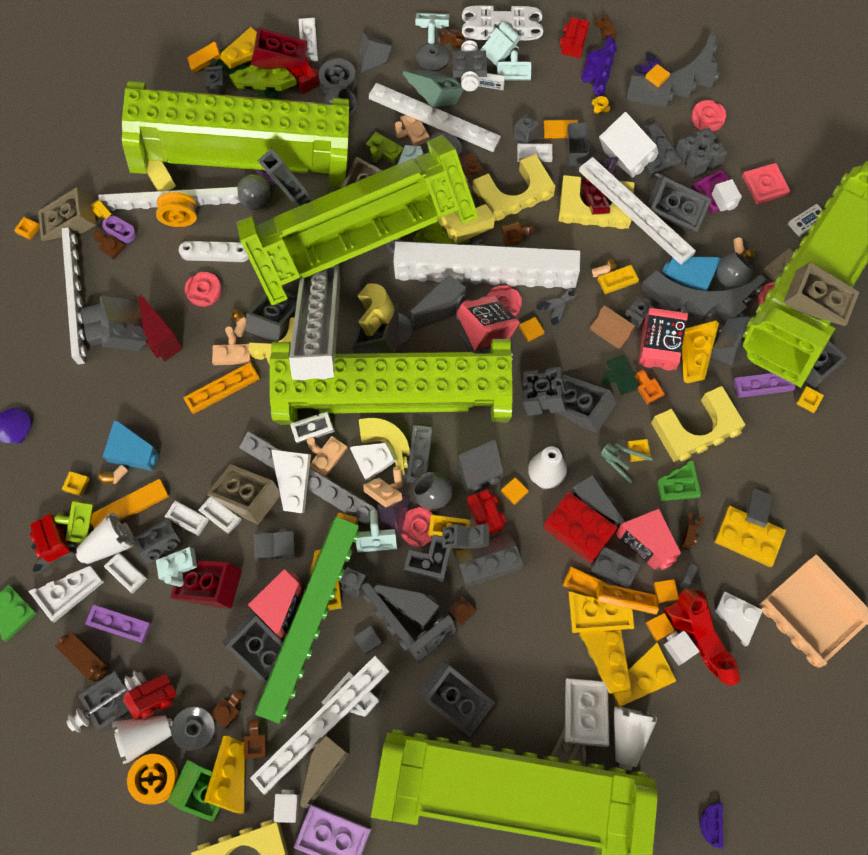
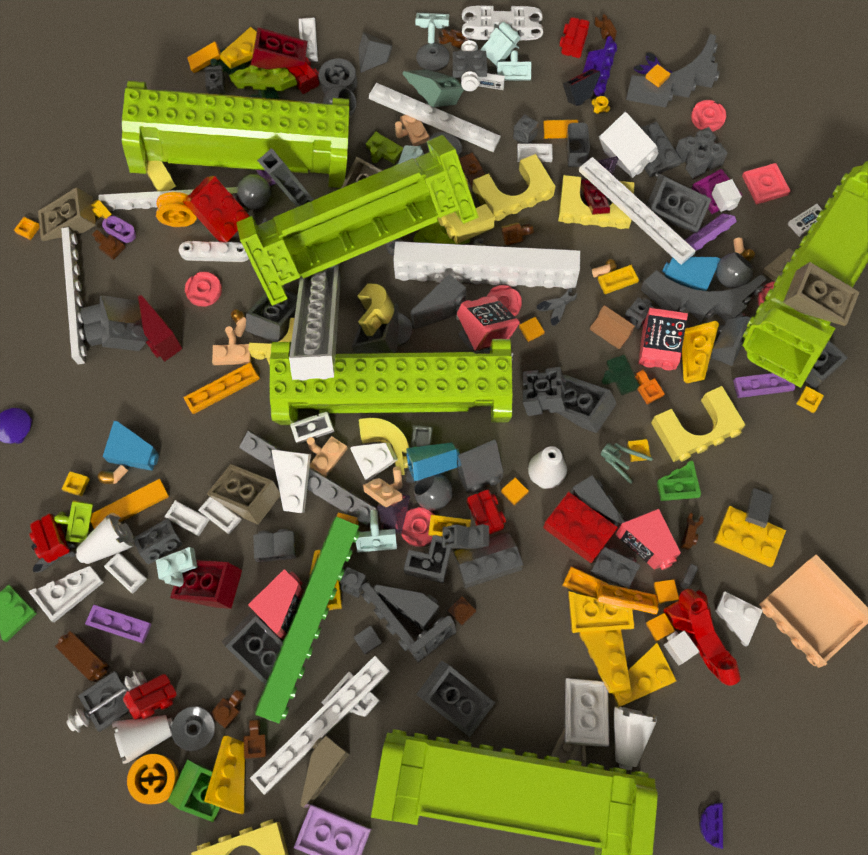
white brick [274,790,300,823] -> none
none -> red brick [182,176,250,242]
none -> dark azure slope [406,443,460,481]
none -> black slope [563,69,600,106]
none -> medium lavender plate [685,214,737,250]

